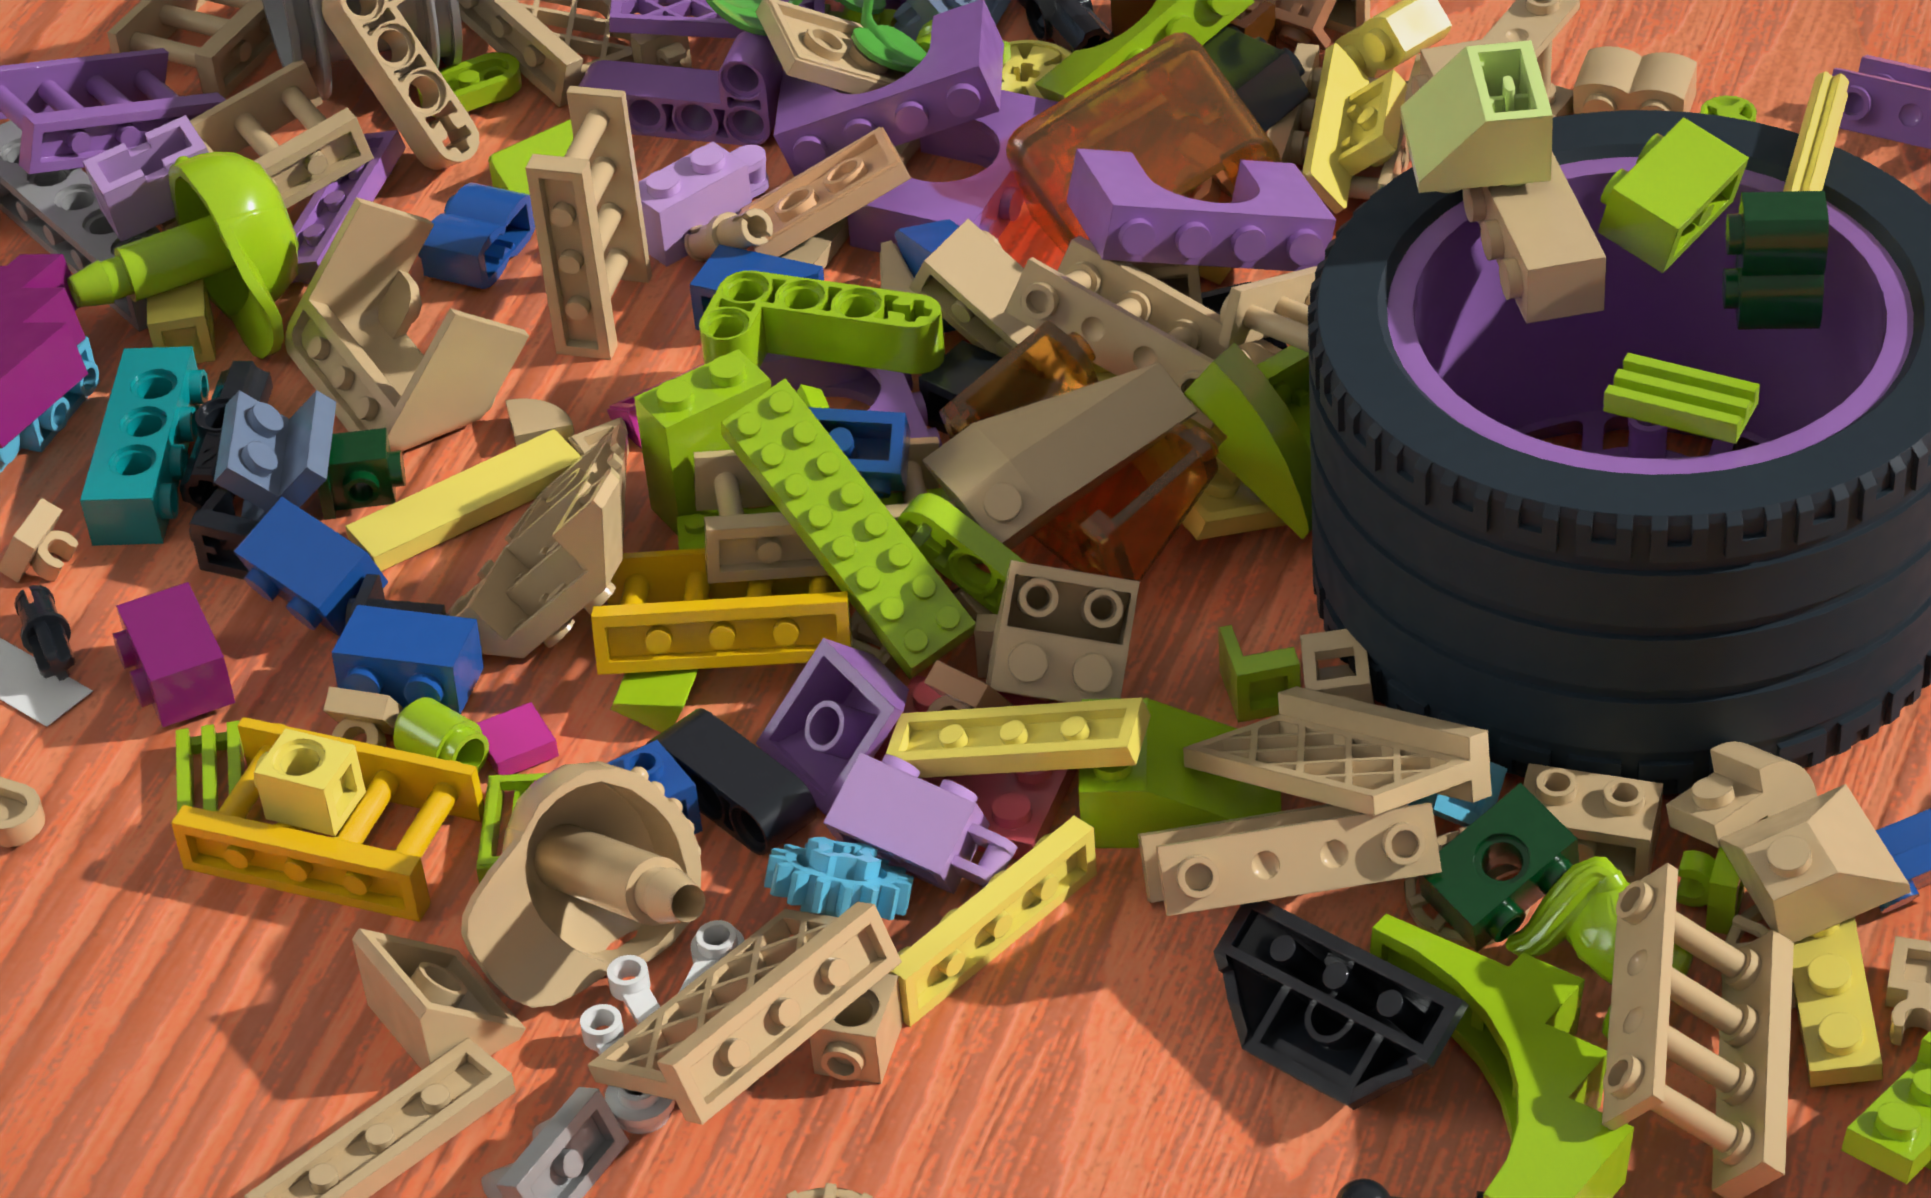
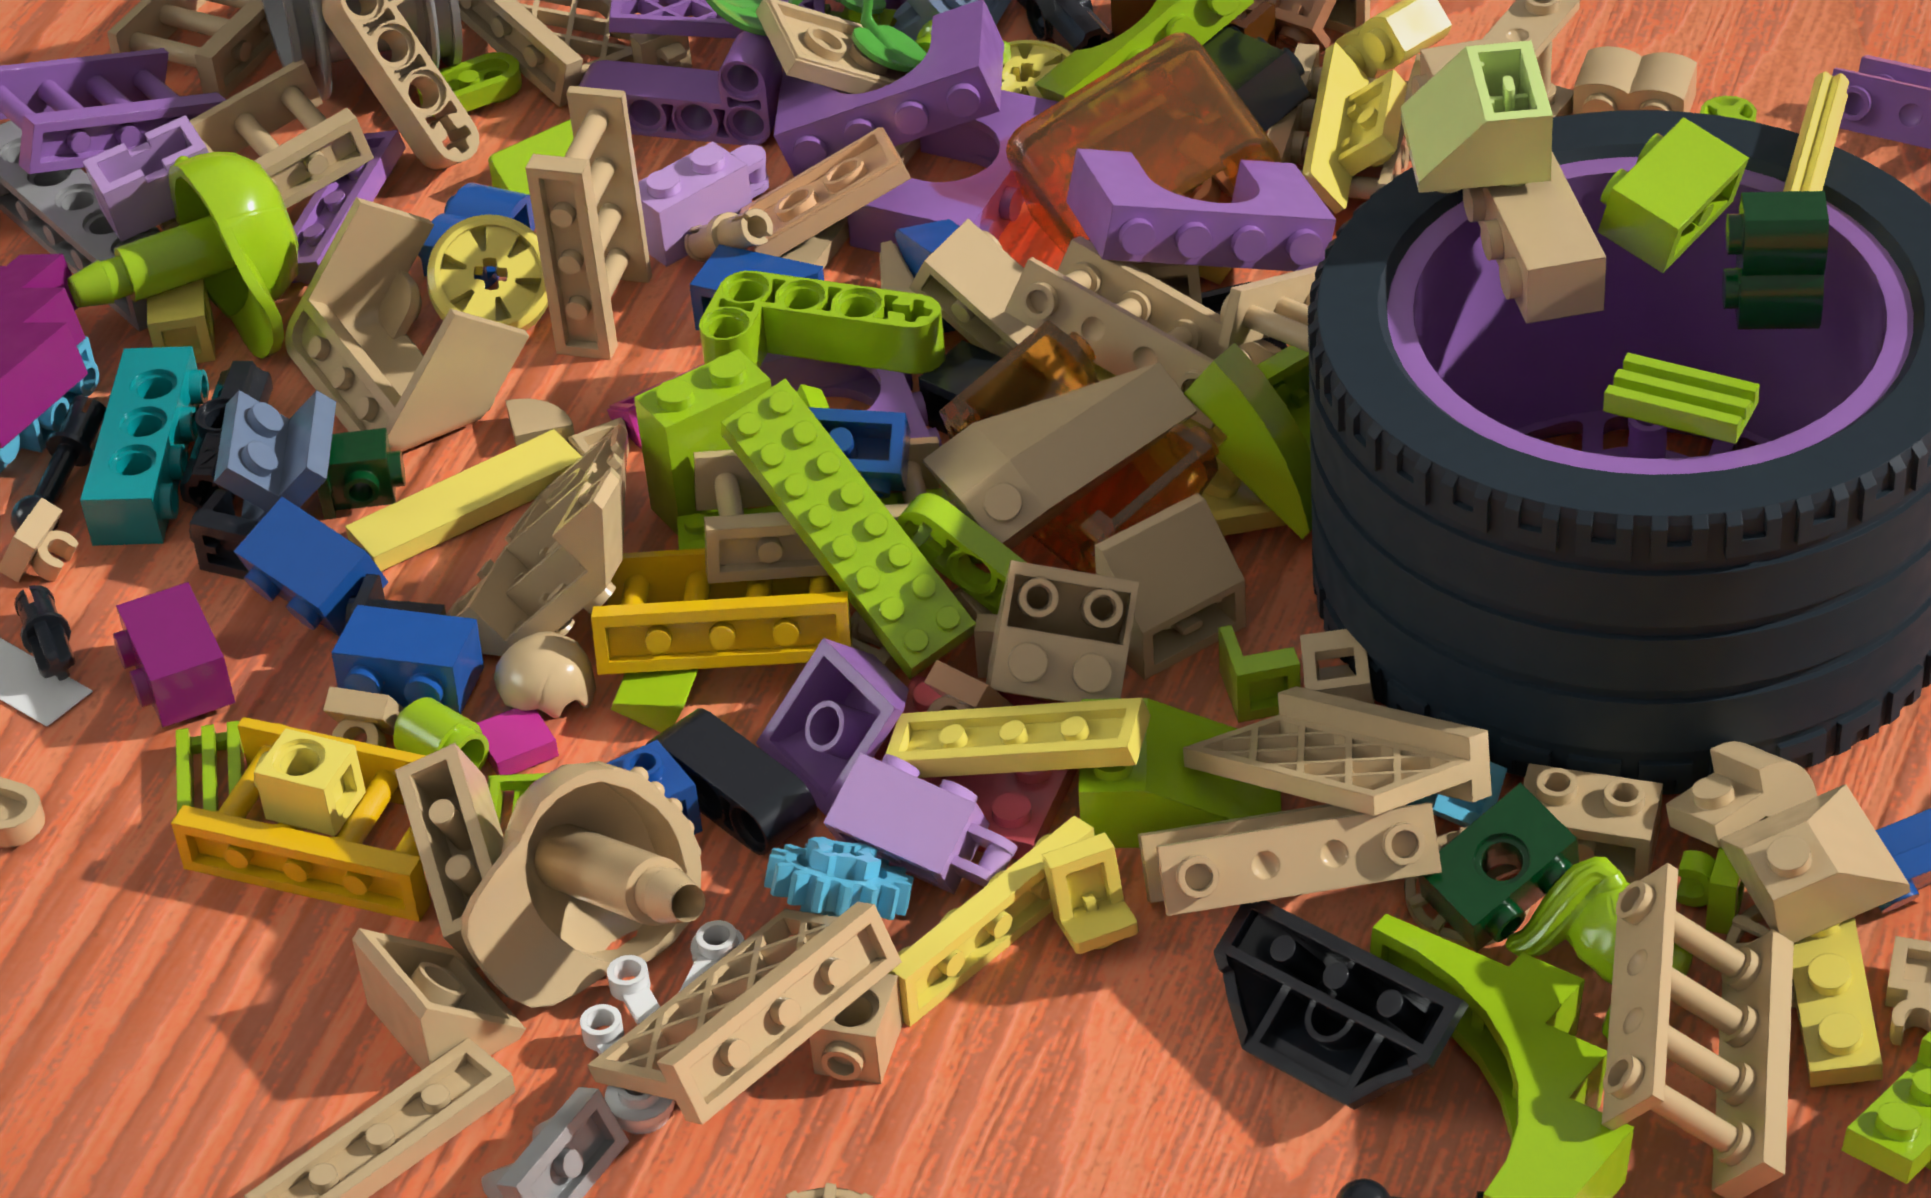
none -> black pin [11,395,106,532]
none -> tan brick [395,743,504,969]
none -> light yellow wheel [427,215,548,331]
none -> tan hair [494,631,596,718]
none -> light yellow bracket [1041,832,1139,954]
none -> tan slope [1095,493,1246,680]

